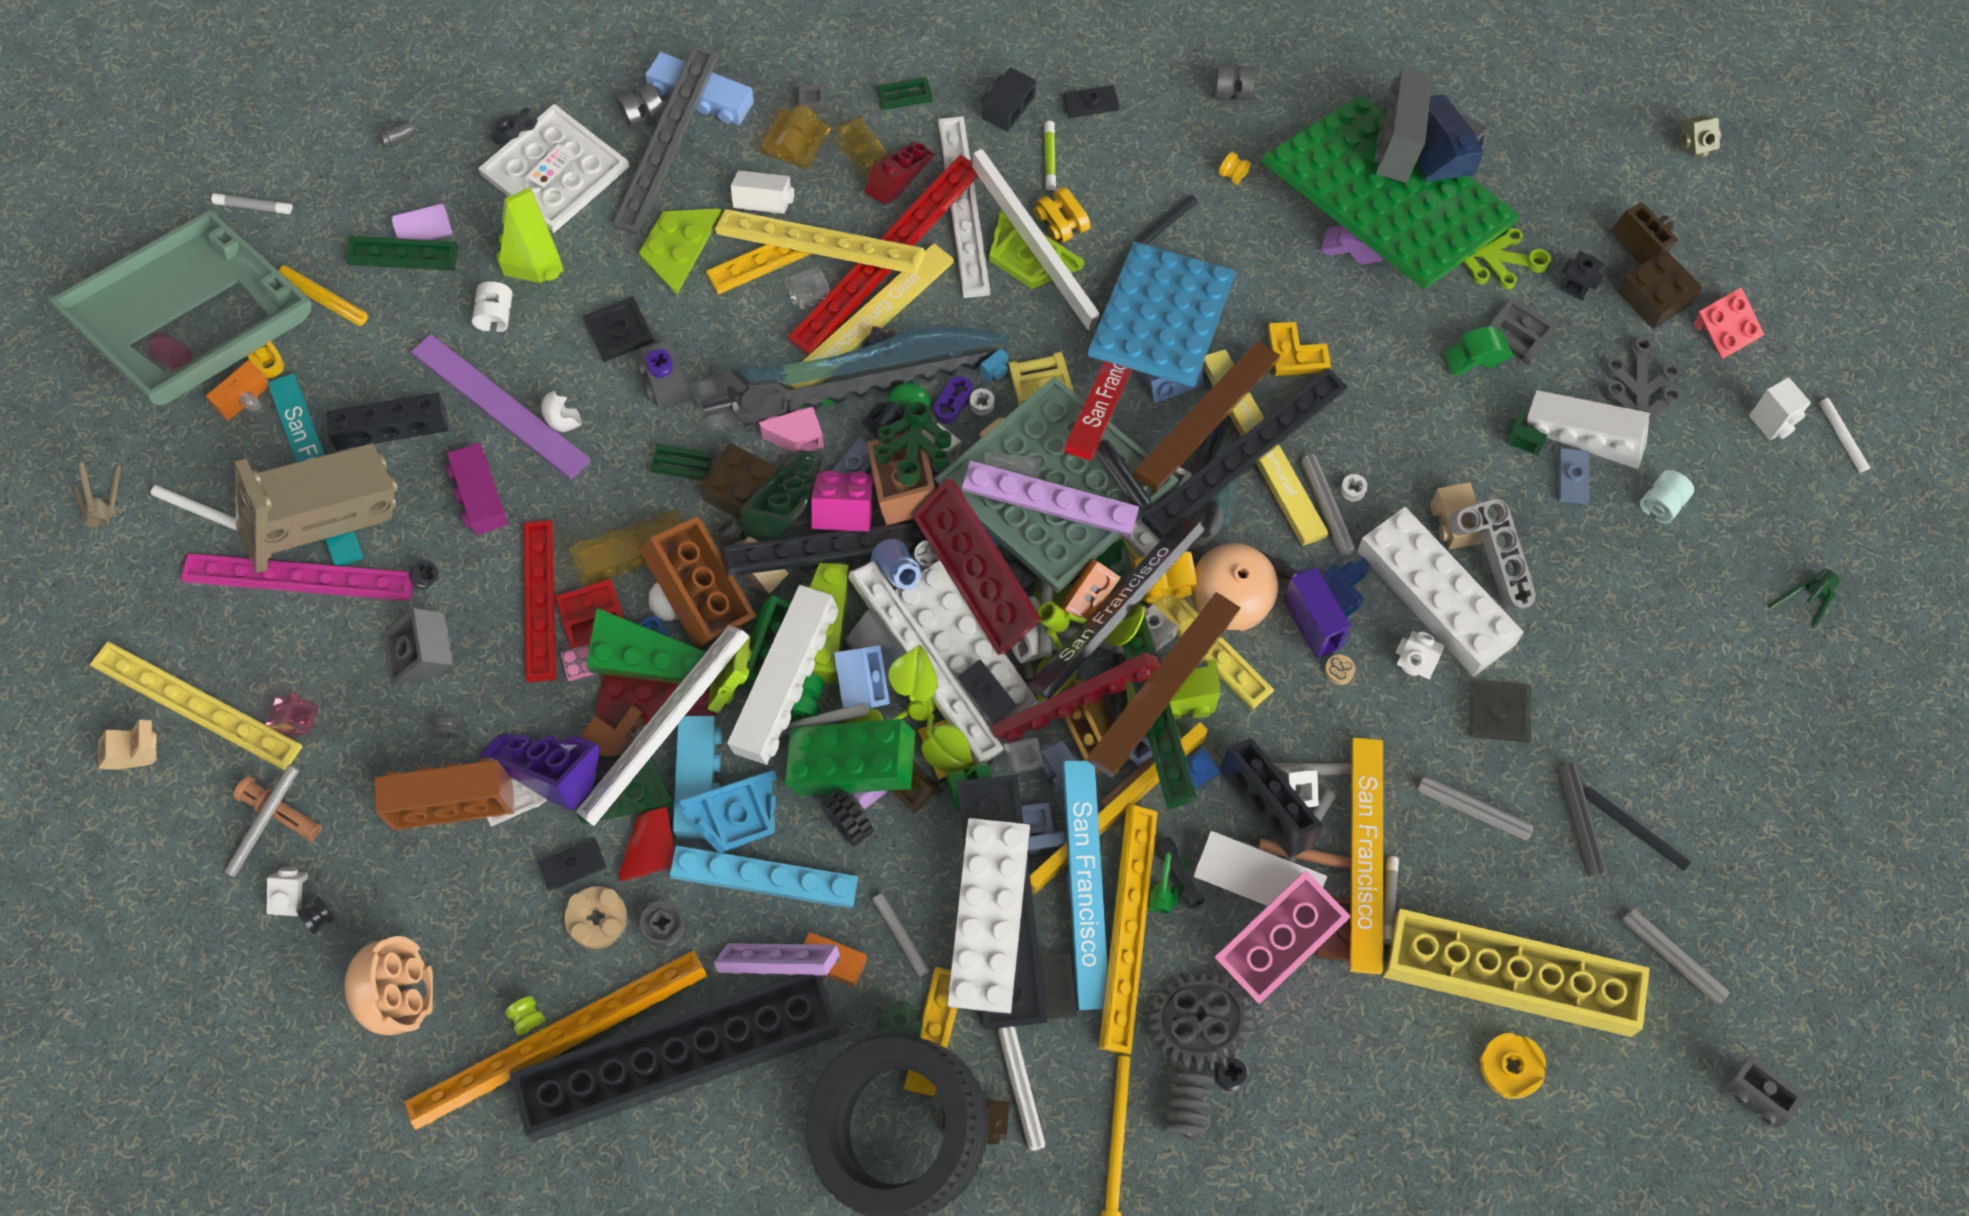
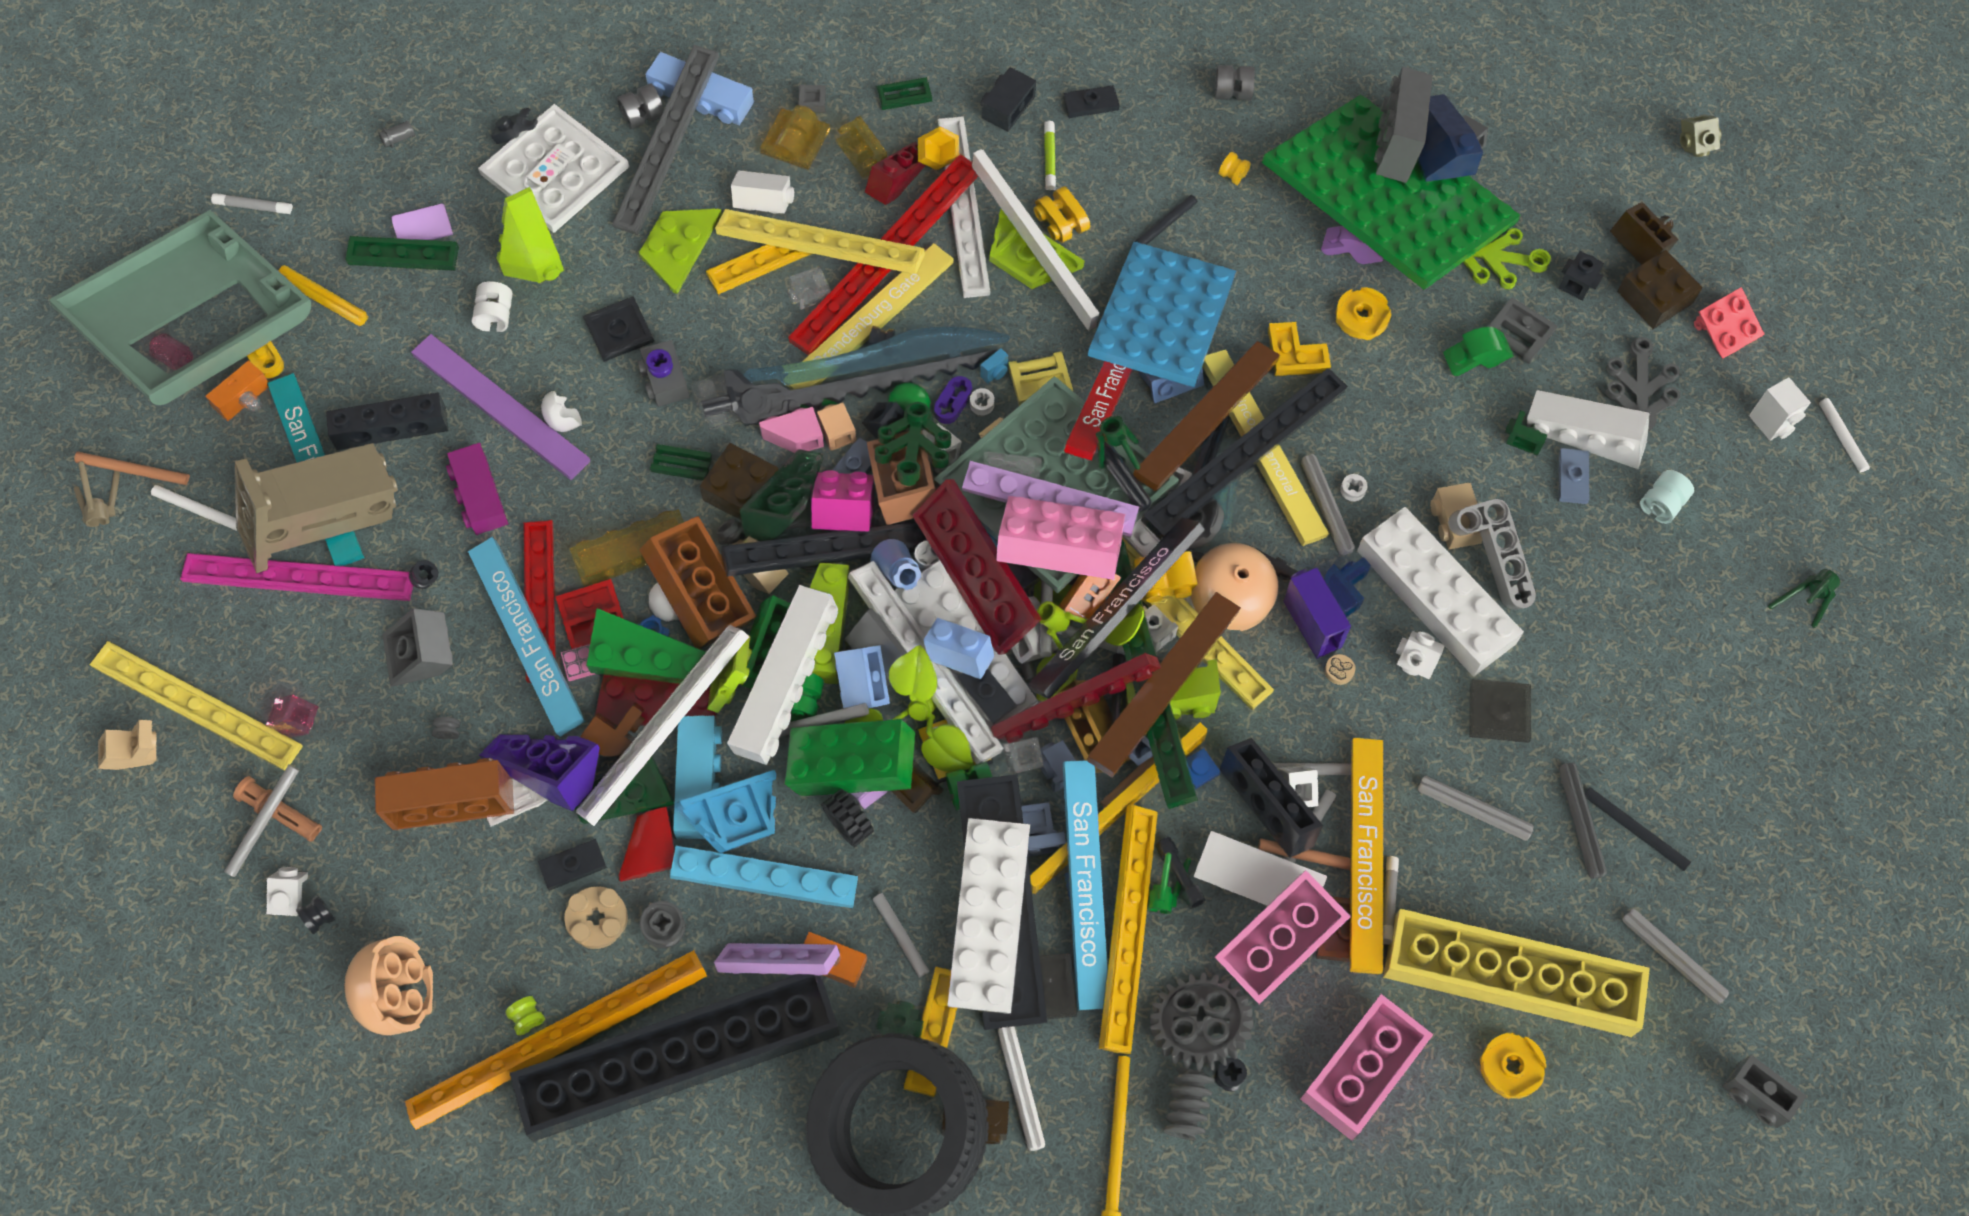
none -> nougat bar [74,452,190,485]
none -> medium azure tile [468,537,586,737]
none -> light nougat brick [817,403,856,451]
none -> yellow panel [918,127,959,170]
none -> light blue brick [923,617,994,679]
none -> bright pink brick [997,496,1125,580]
none -> dark green plant [1096,416,1140,470]
none -> bright pink brick [1300,994,1433,1141]
none -> yellow plate [1336,287,1391,340]

